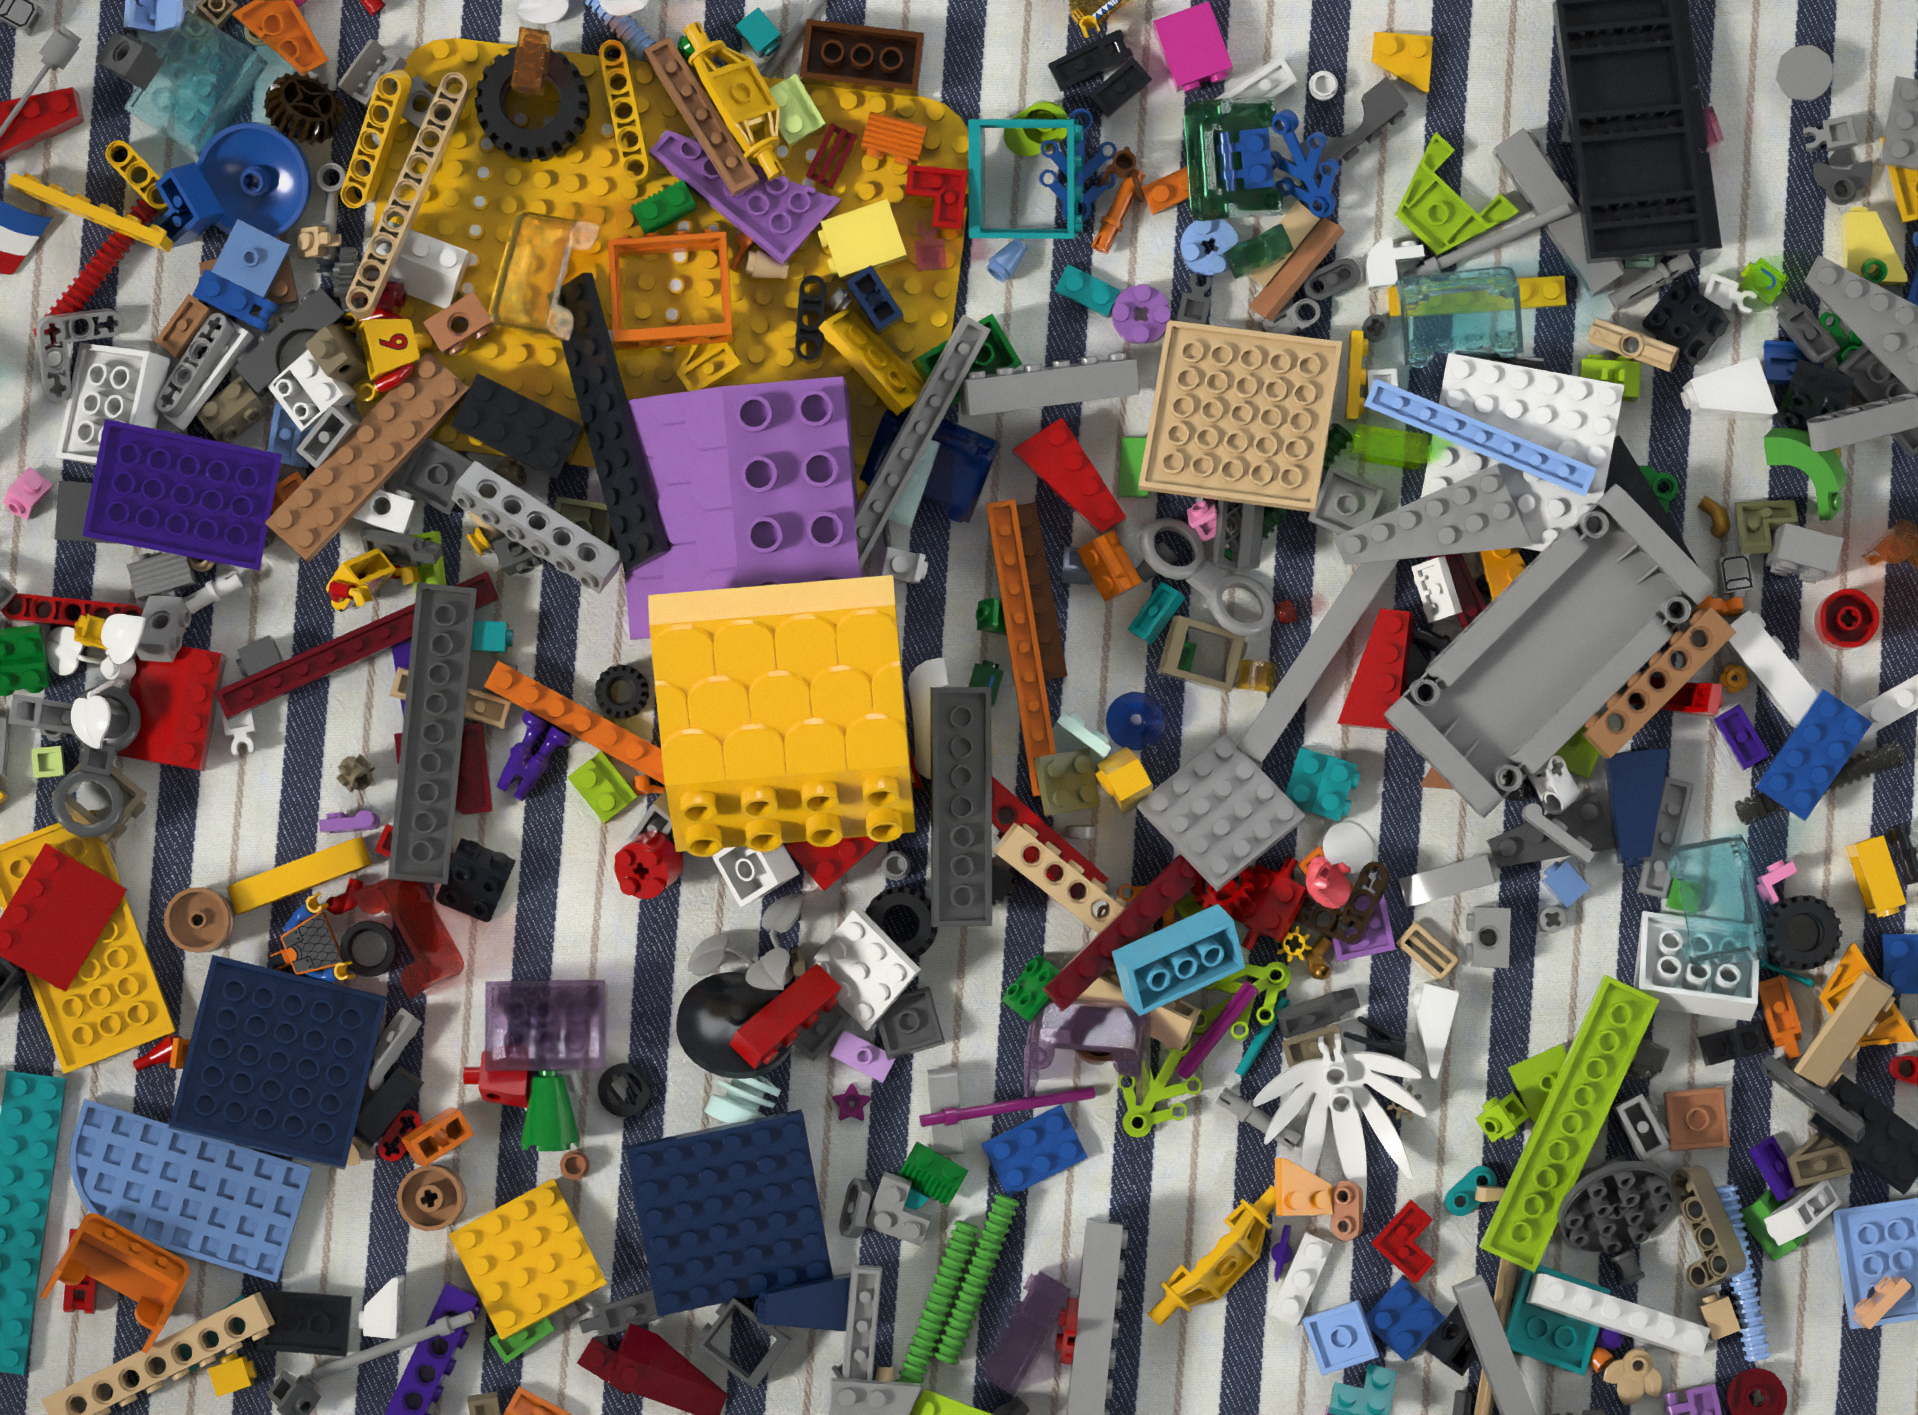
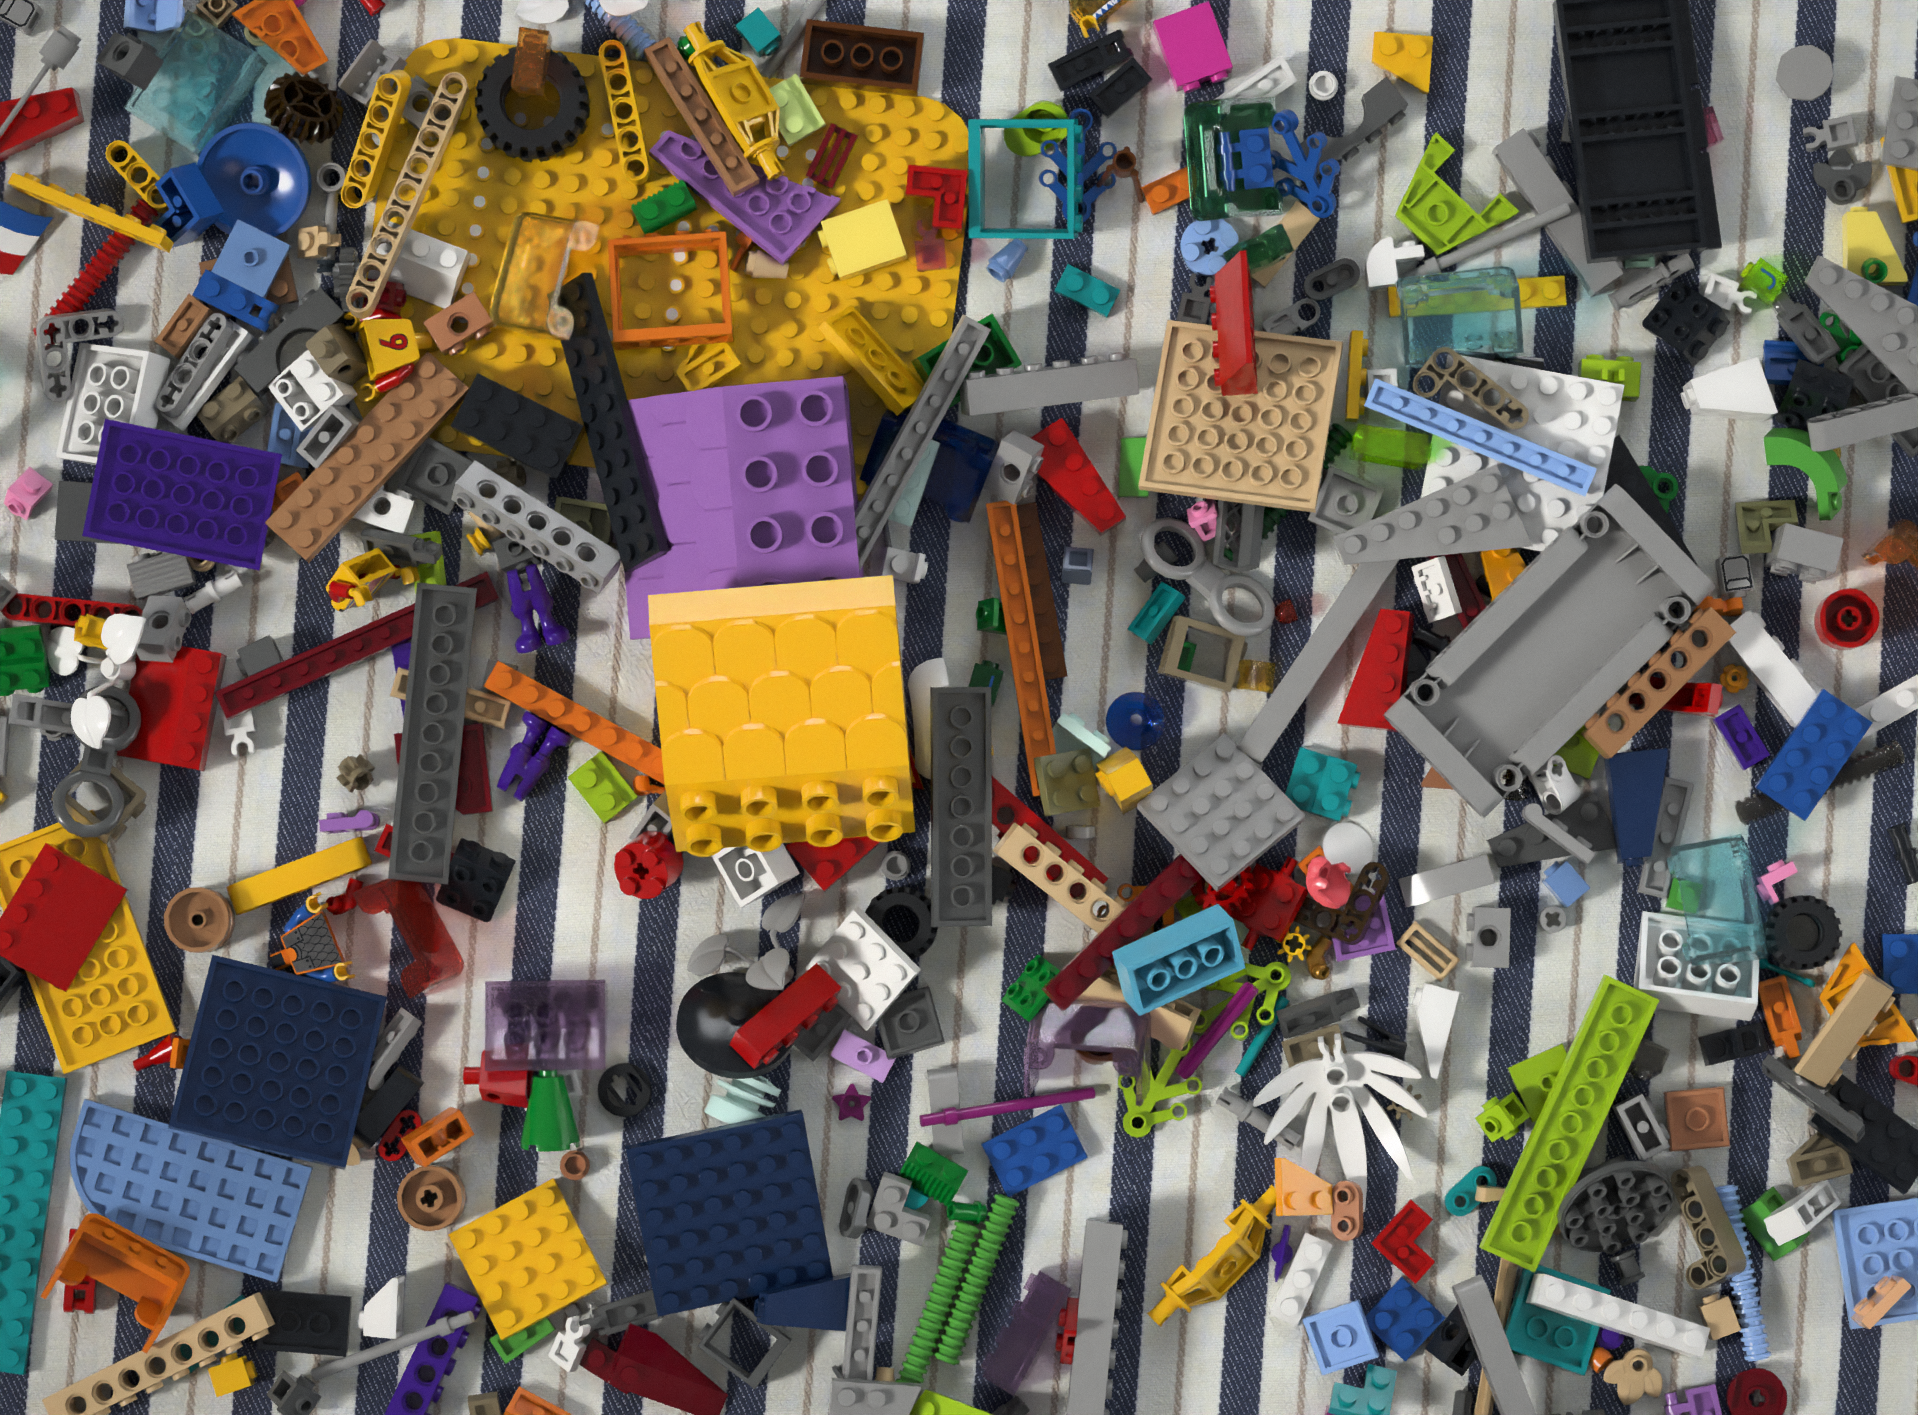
yellowish green plate [31,746,66,779] -> none
black tyre [340,921,398,977] -> none
teal brick [471,620,514,654] -> none
black tyre [594,664,649,719] -> none
dark tan tile [790,947,806,977] -> none
black beam [795,275,827,364] -> none
light grey plate [826,286,852,313] -> none
dark blue brick [846,265,904,335] -> none
orange brick [861,112,927,167] -> none
orange brick [1077,531,1142,602] -> none
orange pin [1091,169,1146,254] -> none
medium lavender plate [1112,284,1171,344] -> none
nougat tile [1248,218,1345,322] -> none
dark grey bush [1362,314,1389,342] -> none
tan piece [1587,318,1680,372] -> none
pearl gold arm [1697,495,1731,539] -> none
dark purple plate [1748,1135,1803,1202] -> none
yellow window [1845,835,1906,917] -> none
none -> dark purple piece [506,563,570,654]
none -> white plate [548,1315,591,1373]
none -> green pin [947,1201,987,1225]
none -> light grey brick [984,430,1044,504]
none -> red slope [1210,250,1258,396]
none -> dark tan beam [1412,347,1529,430]

